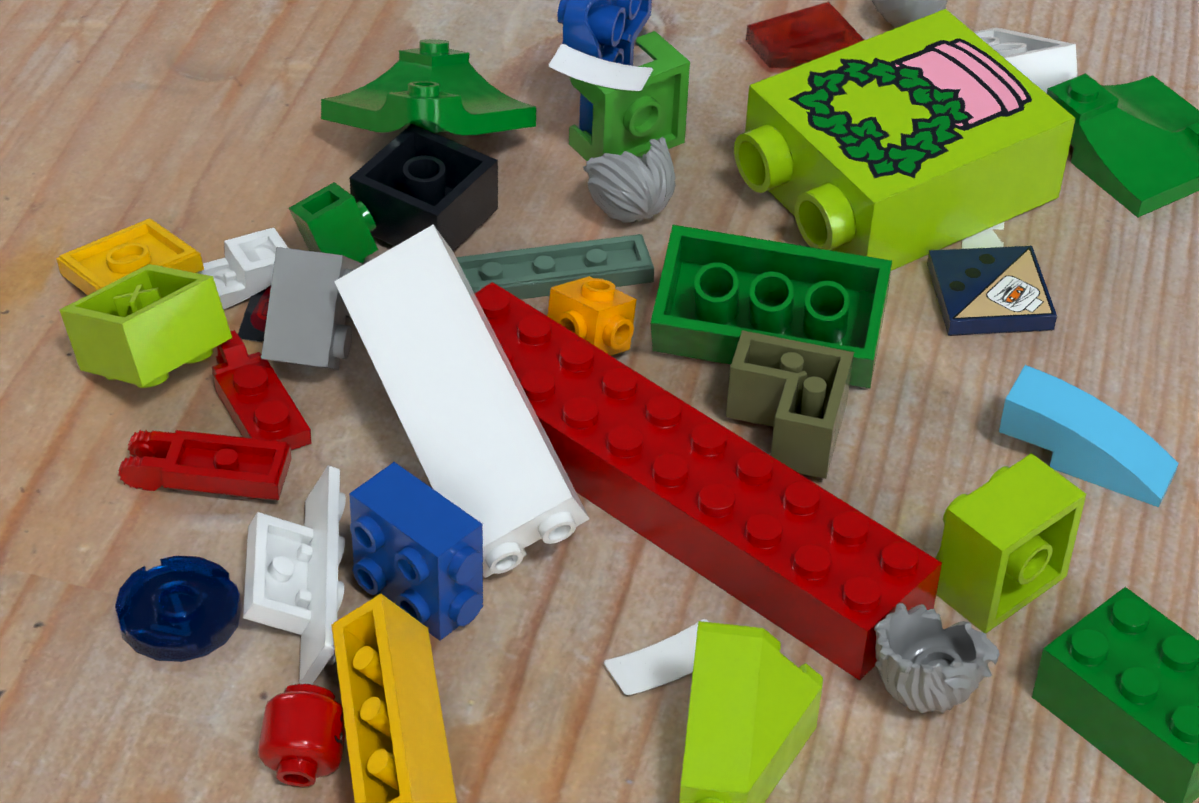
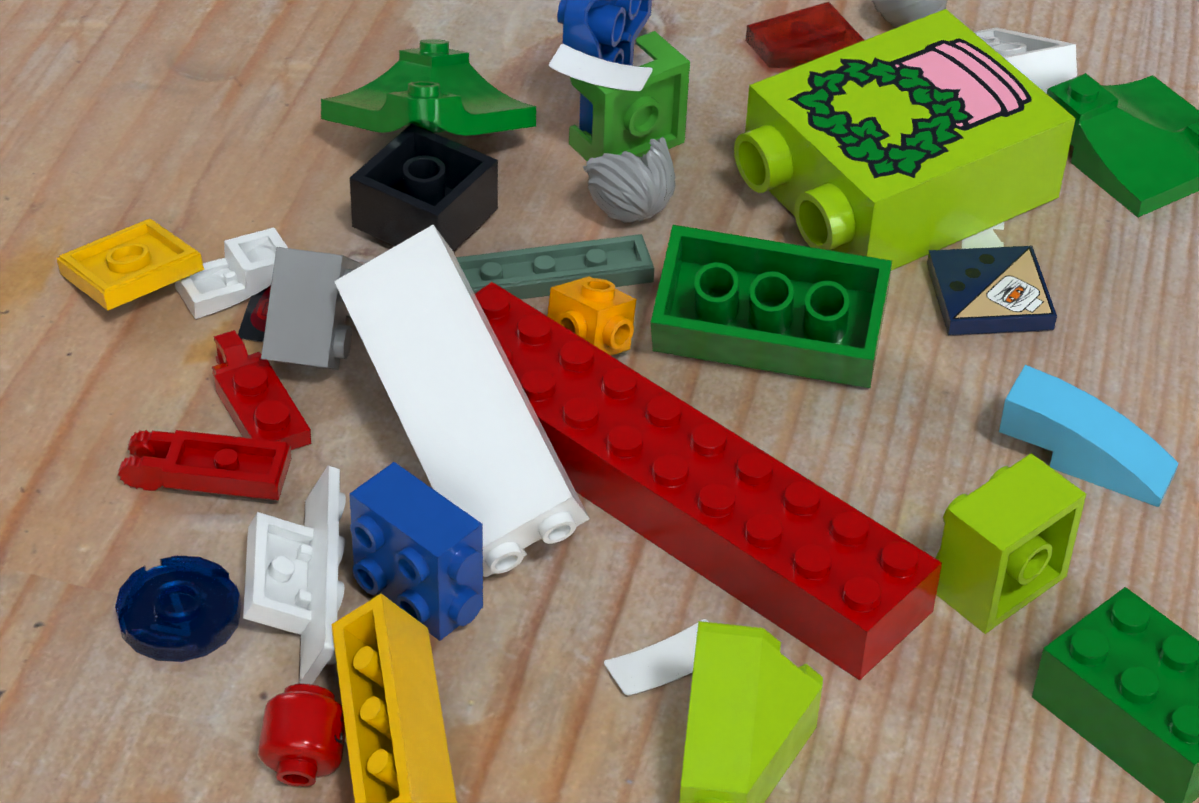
lime brick [59,264,232,388] -> none
green brick [289,182,378,264] -> none
olive brick [726,330,854,479] -> none
light grey hair [874,603,1000,713] -> none

